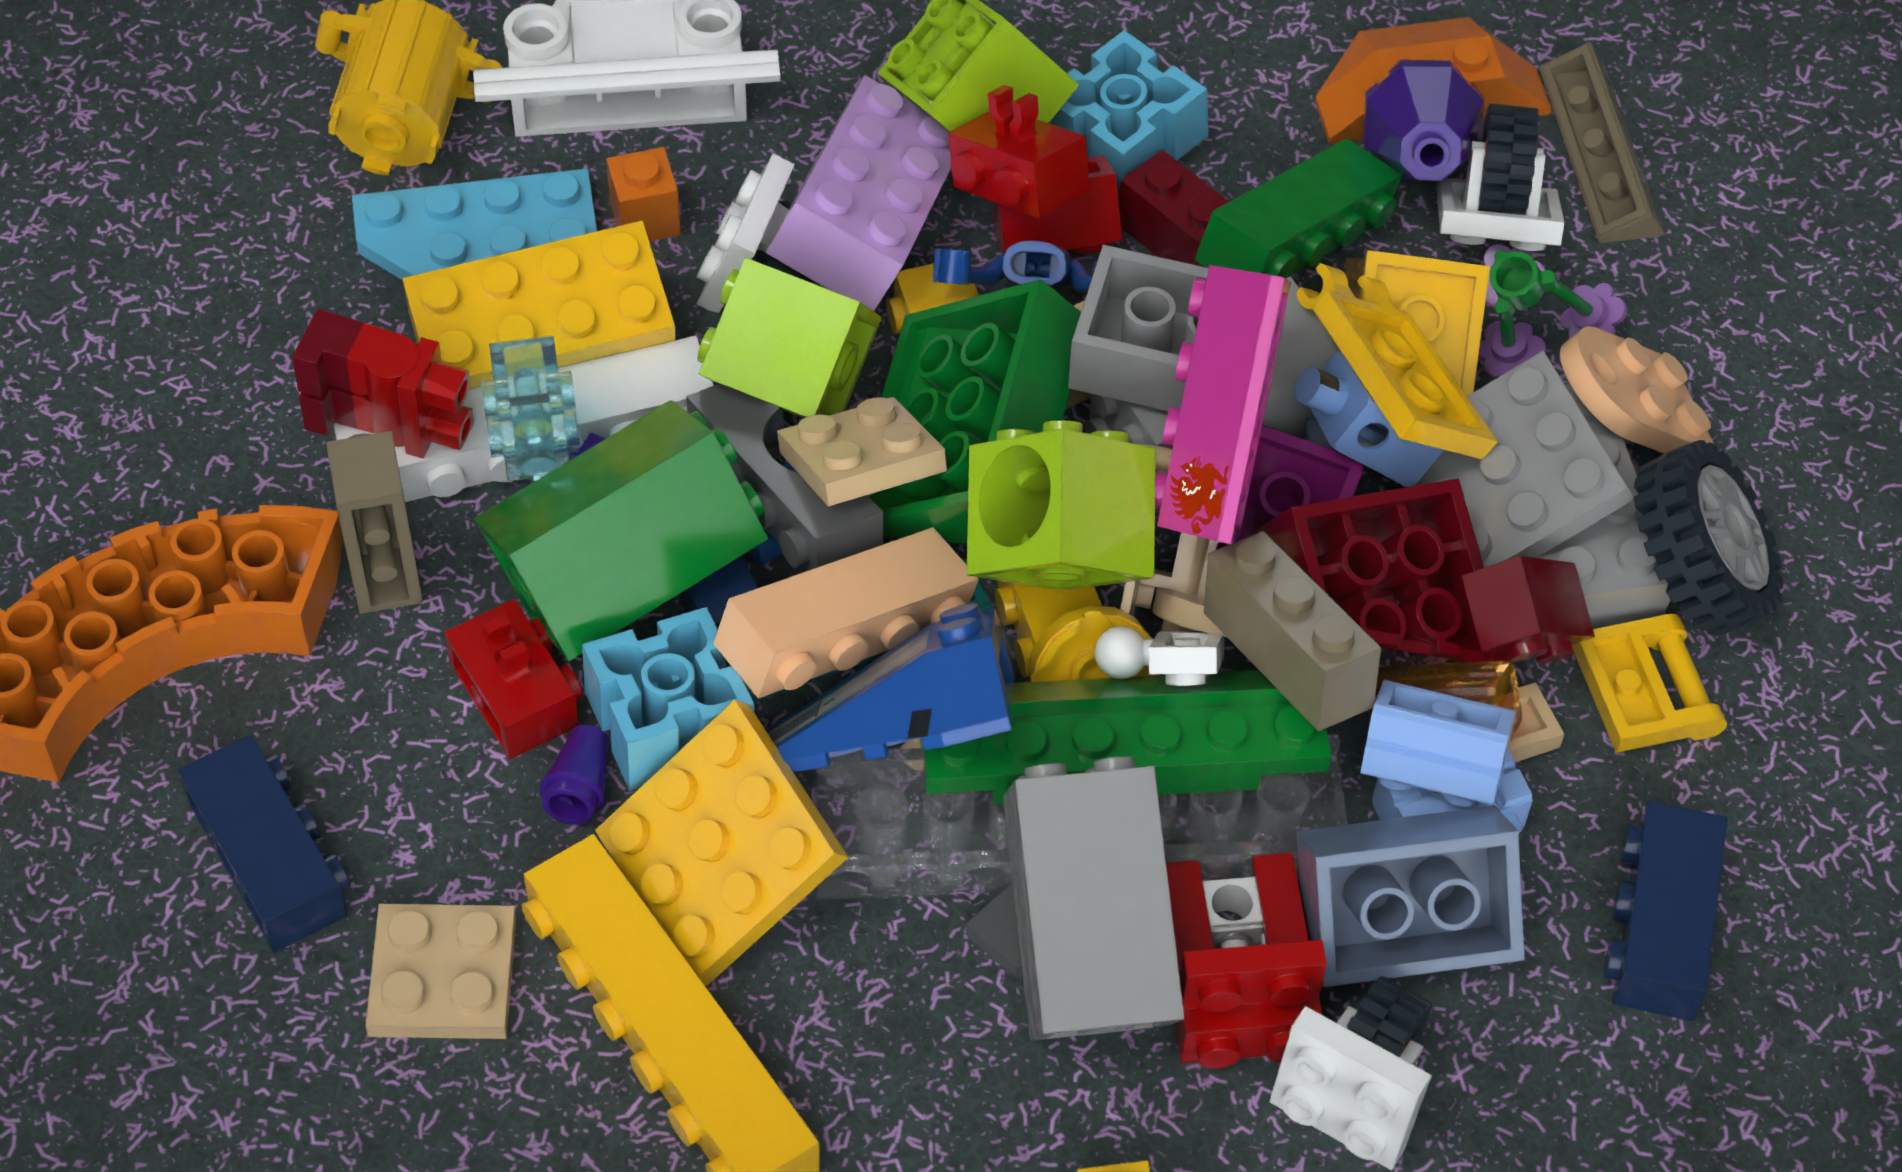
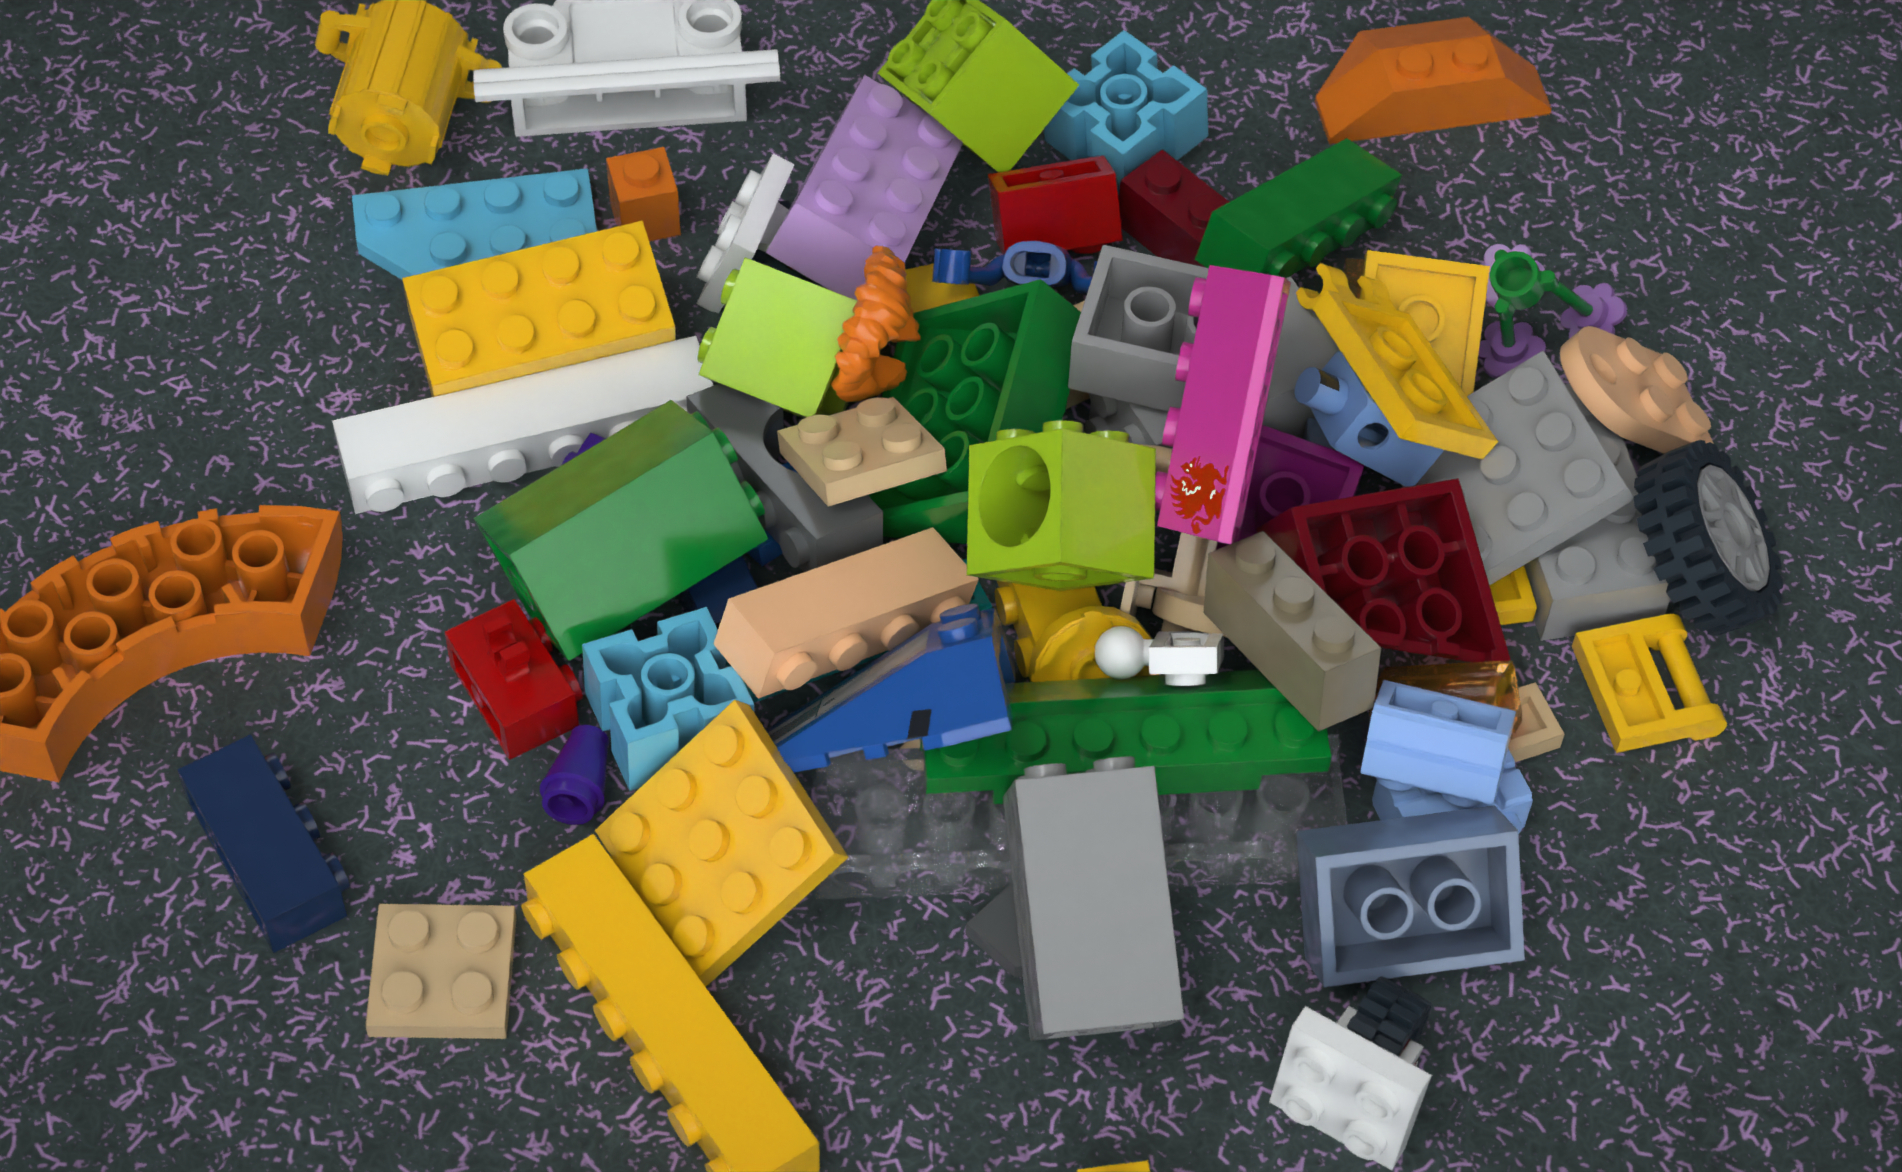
red hips [292,308,474,459] -> none
dark tan brick [326,431,423,614] -> none
clear light blue brick [481,336,580,481] -> none
red brick [948,85,1090,218] -> none
red brick [1166,852,1327,1069] -> none
dark purple cone [1363,60,1485,181] -> none
plate [1437,103,1564,251] -> none
dark red brick [1461,556,1595,664] -> none
dark tan slope [1539,42,1665,243] -> none
dark blue brick [1604,800,1728,1022] -> none
none -> orange piece [830,246,921,402]

